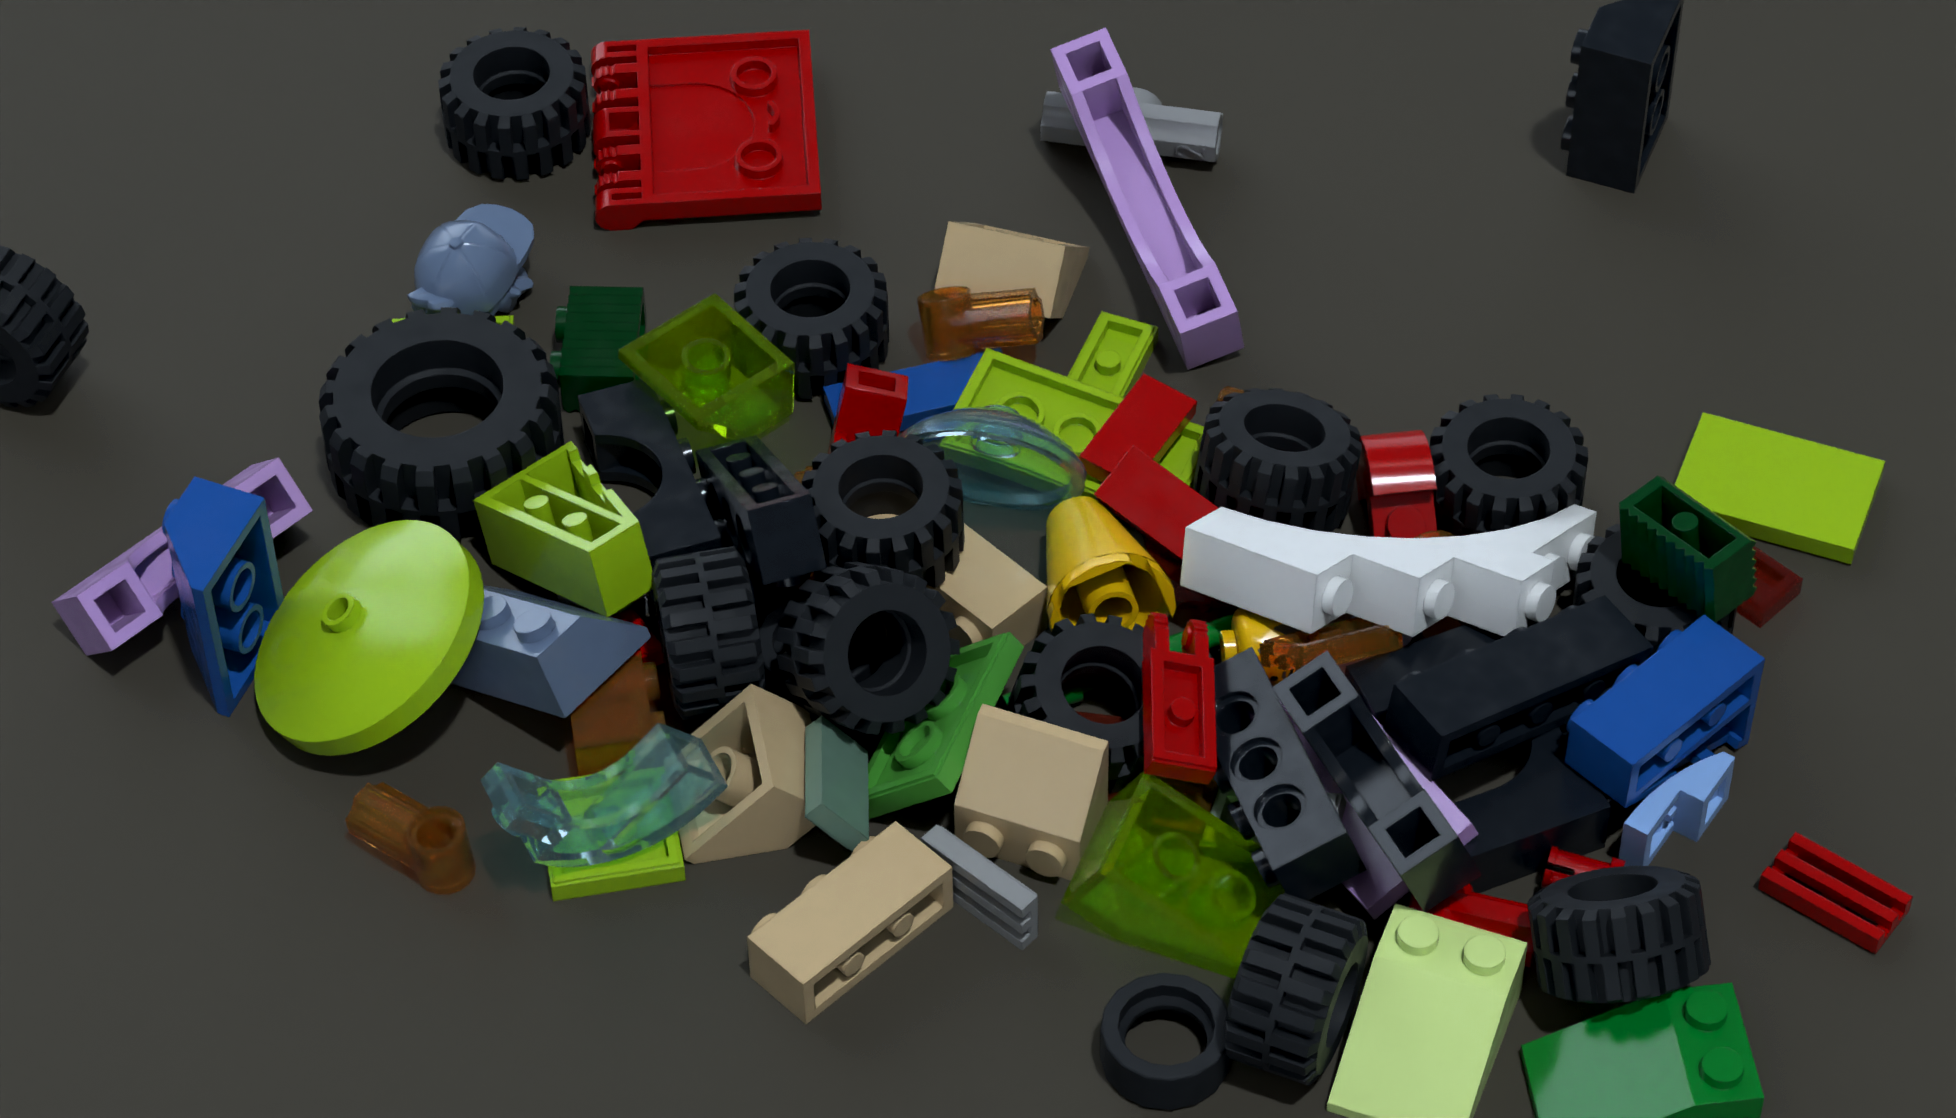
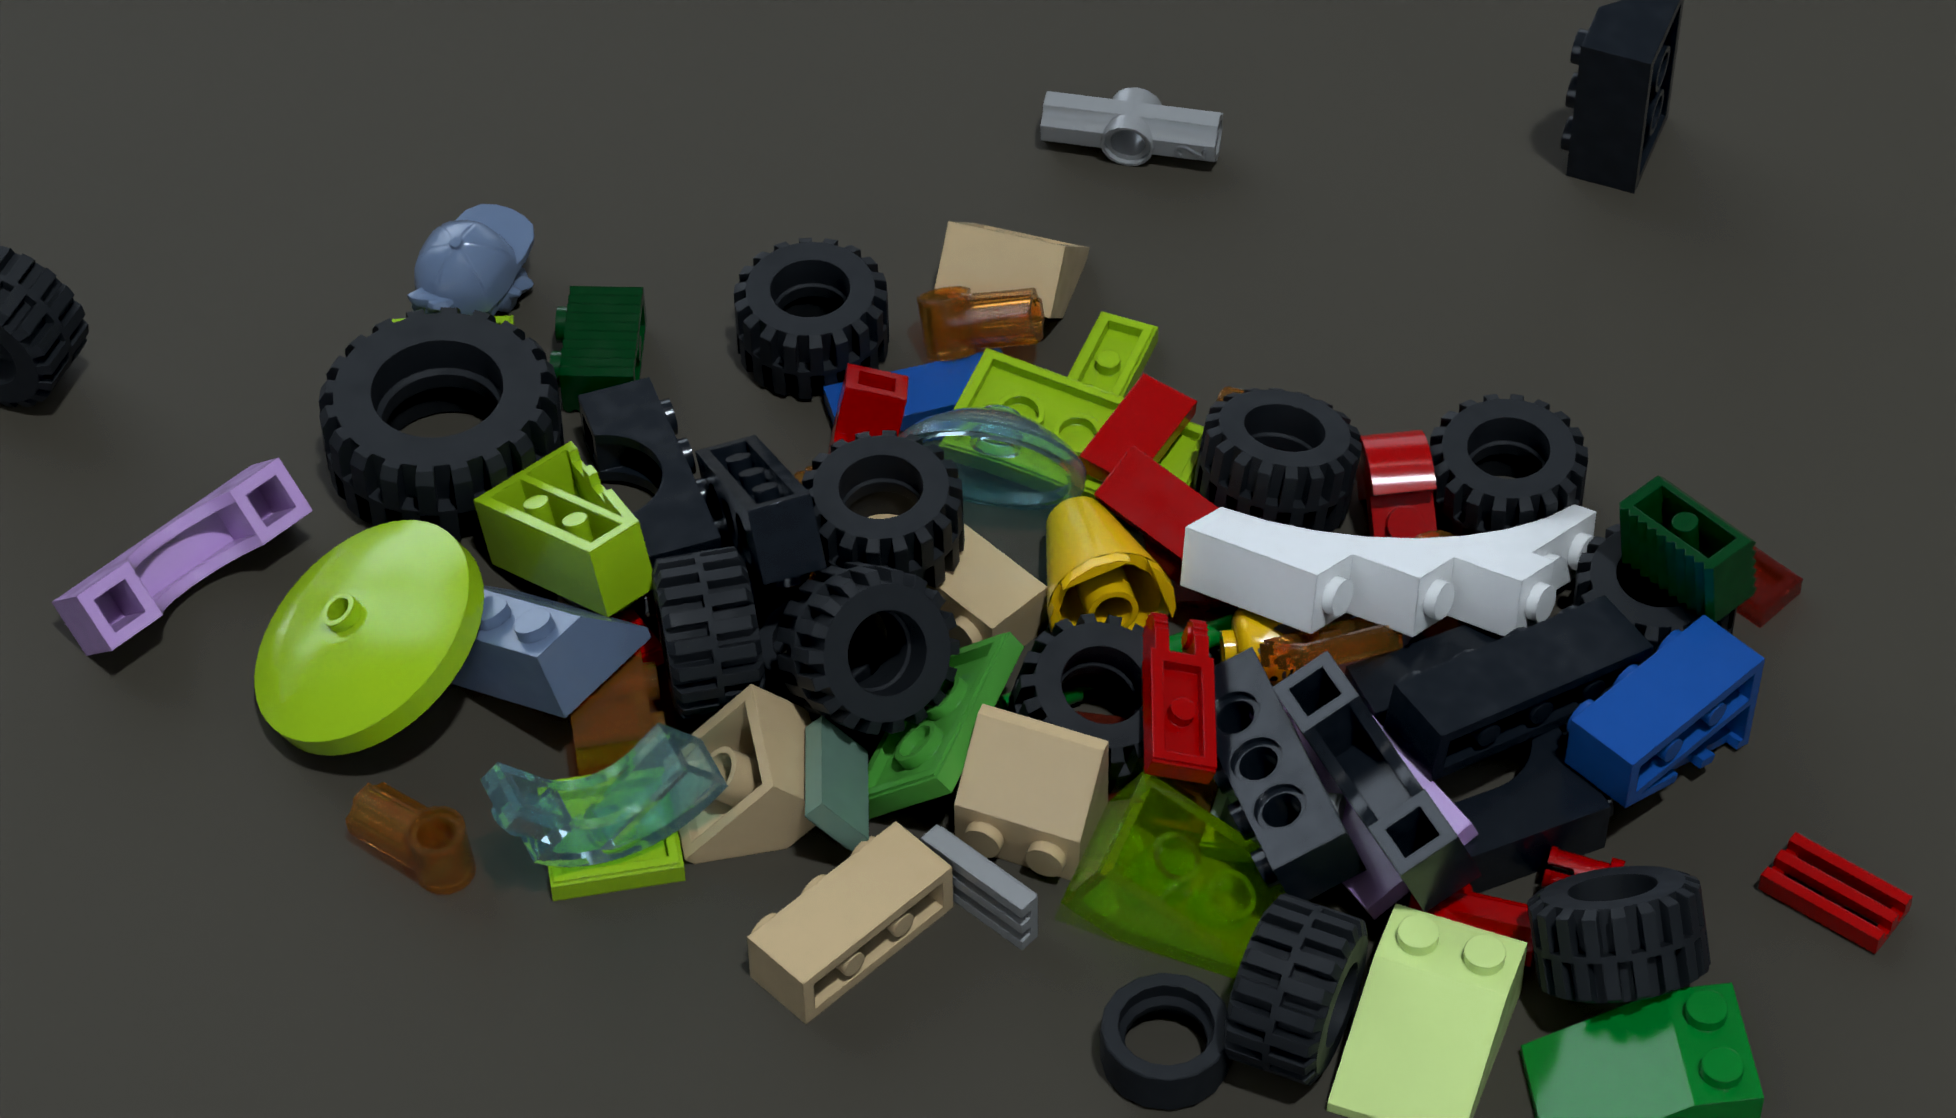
blue slope [162,476,284,717] -> none
black tyre [438,27,591,180] -> none
red hinge [591,29,822,231] -> none
clear neon green slope [618,293,794,440] -> none
lavender arch [1050,27,1244,370] -> none
light blue slope [1618,752,1735,866] -> none
lime tile [1675,412,1885,564] -> none

